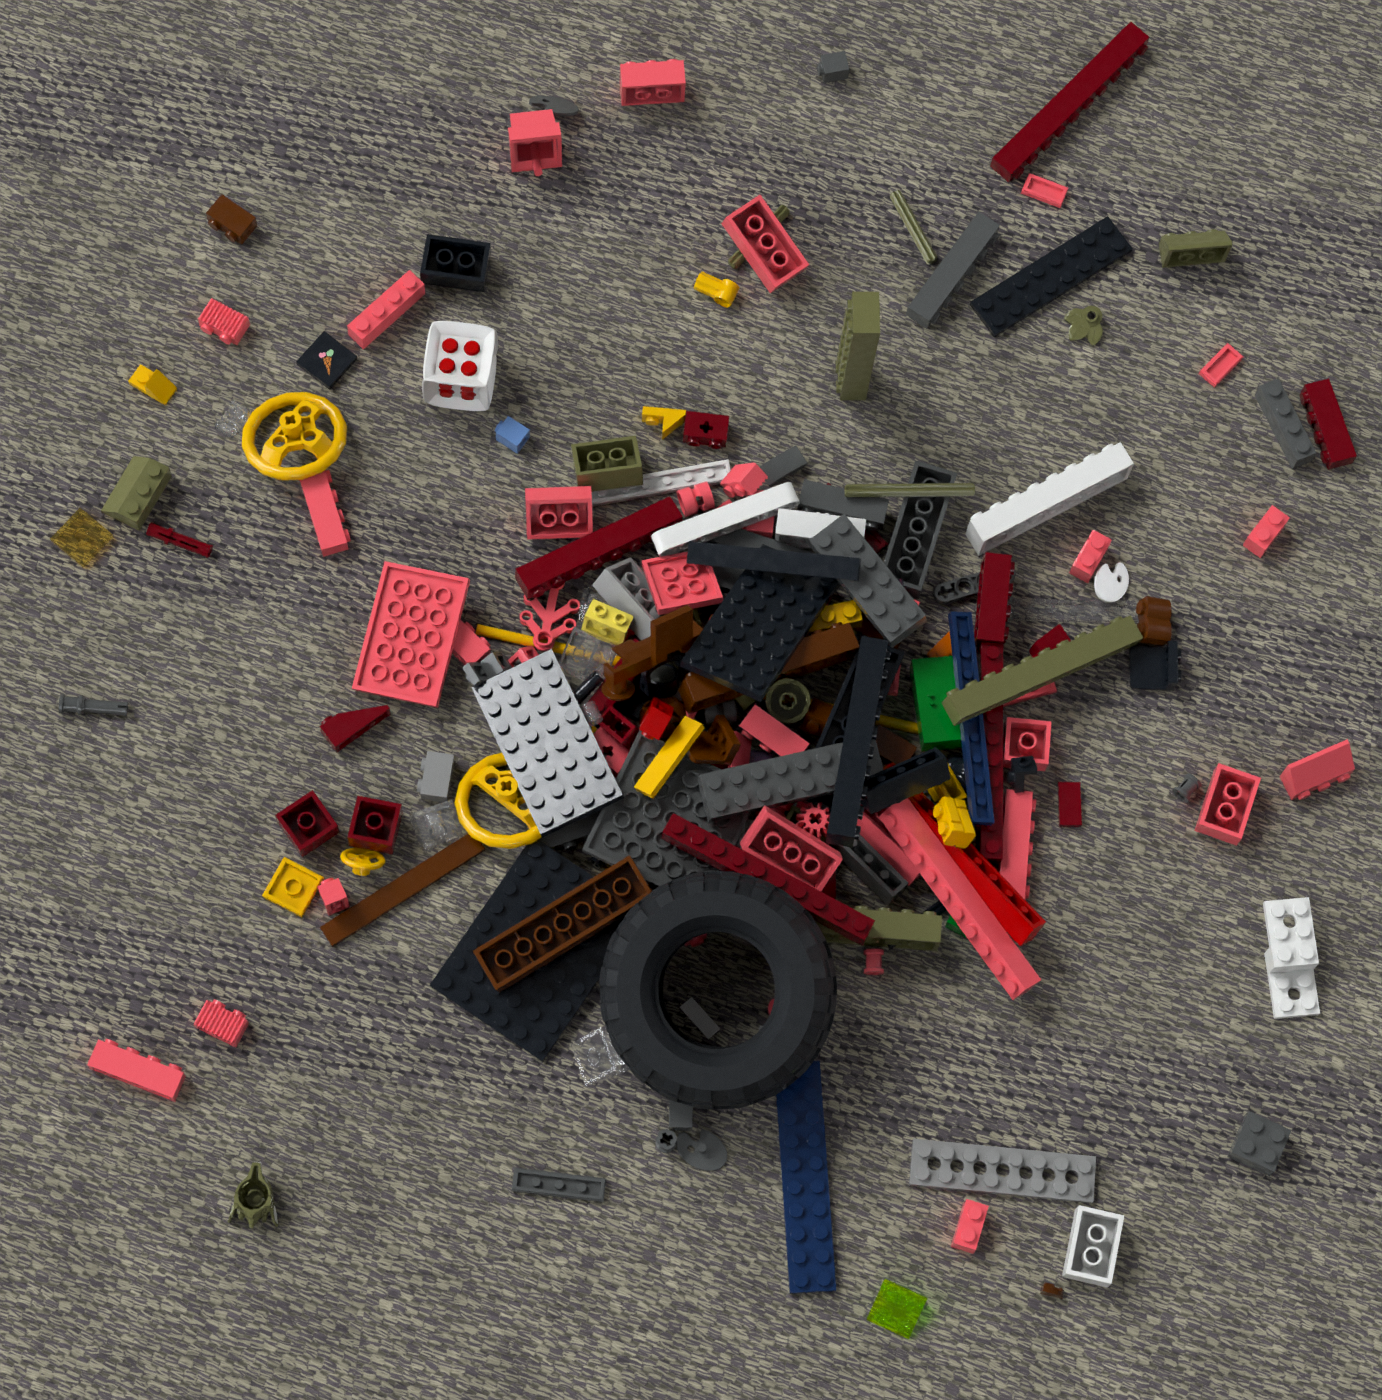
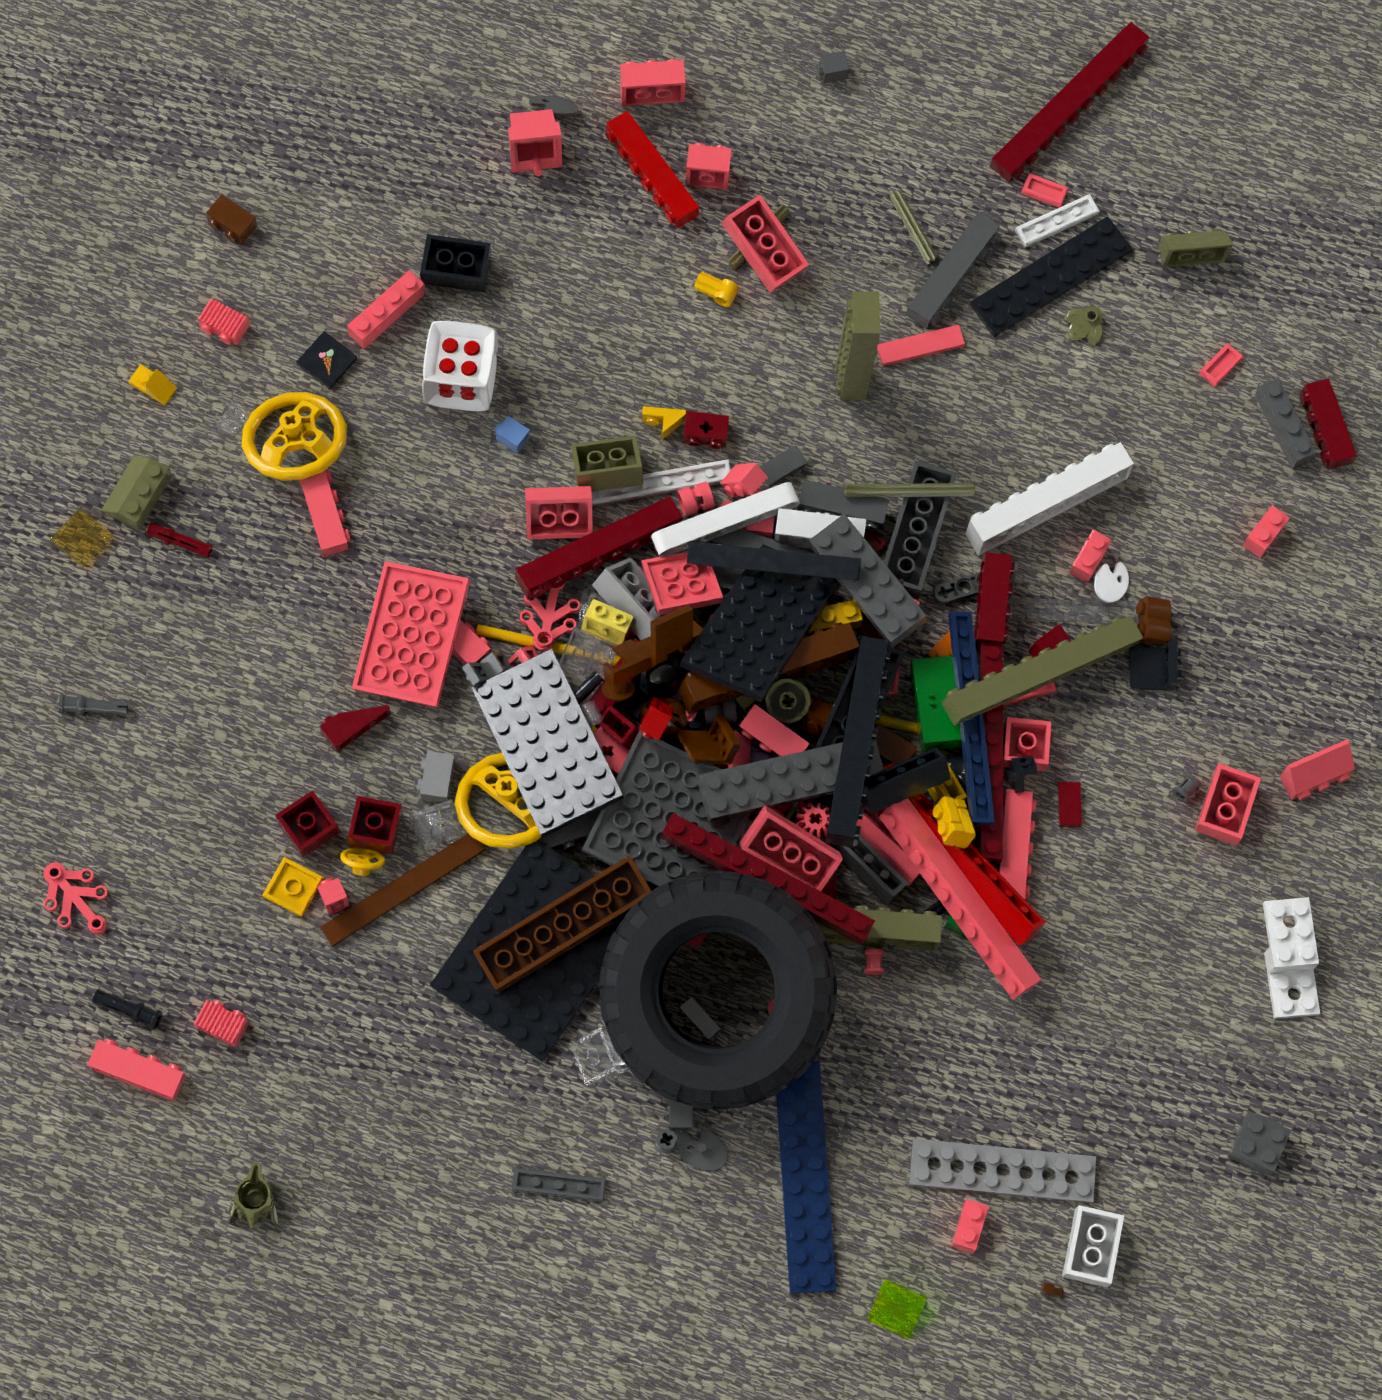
yellow tile [634,716,704,799] -> none
none -> coral plant [43,862,108,935]
none -> black pin [92,989,163,1030]
none -> red brick [605,110,699,228]
none -> coral brick [685,143,731,190]
none -> coral tile [877,325,965,367]
none -> white tile [1015,194,1100,248]

